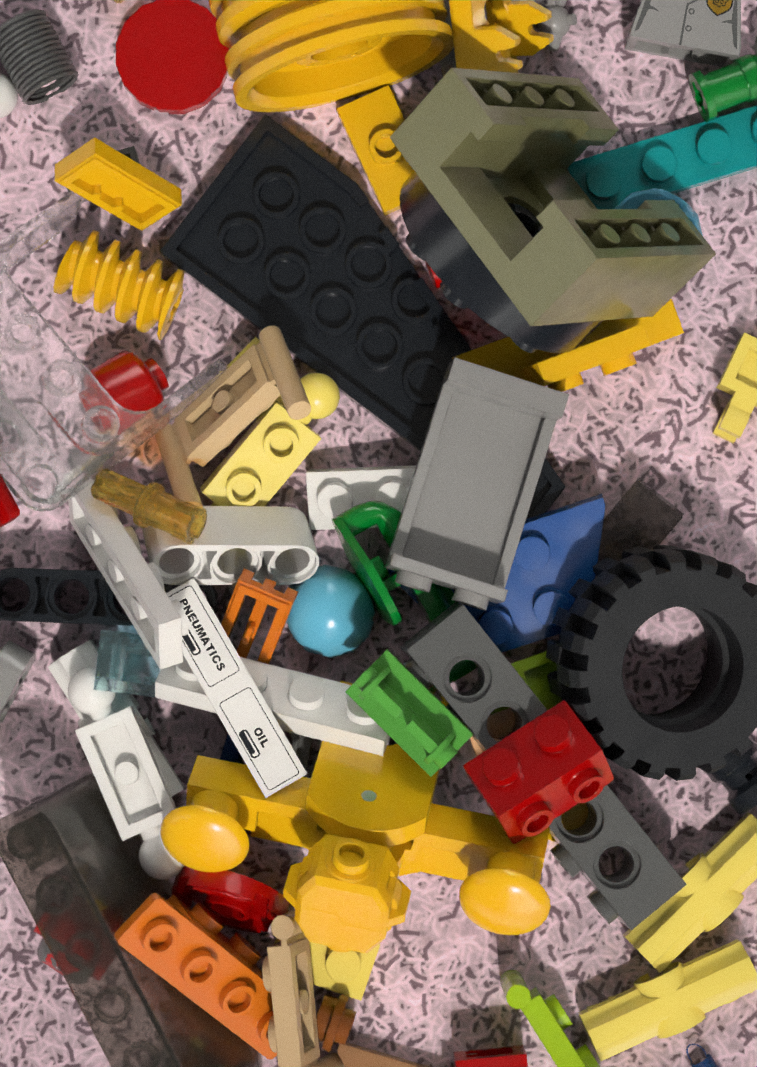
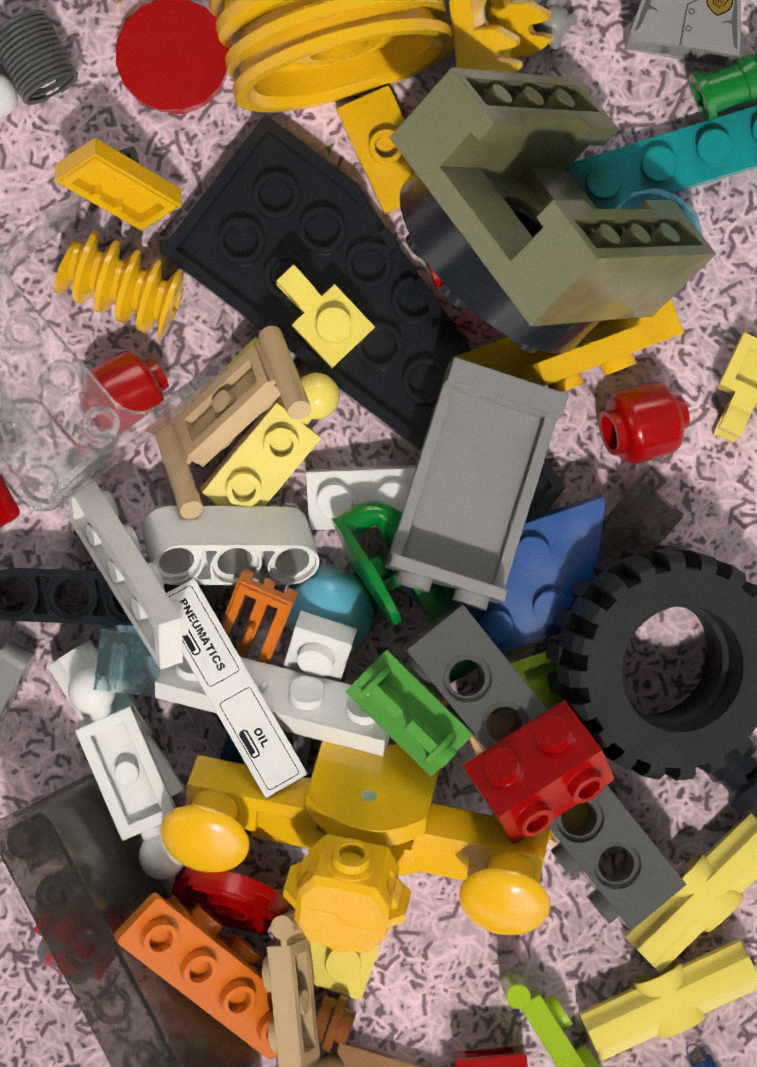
clear yellow axle [91,468,207,544] -> none
none -> light yellow plate [276,265,375,368]
none -> white plate [284,611,357,682]
none -> red head [598,382,690,464]

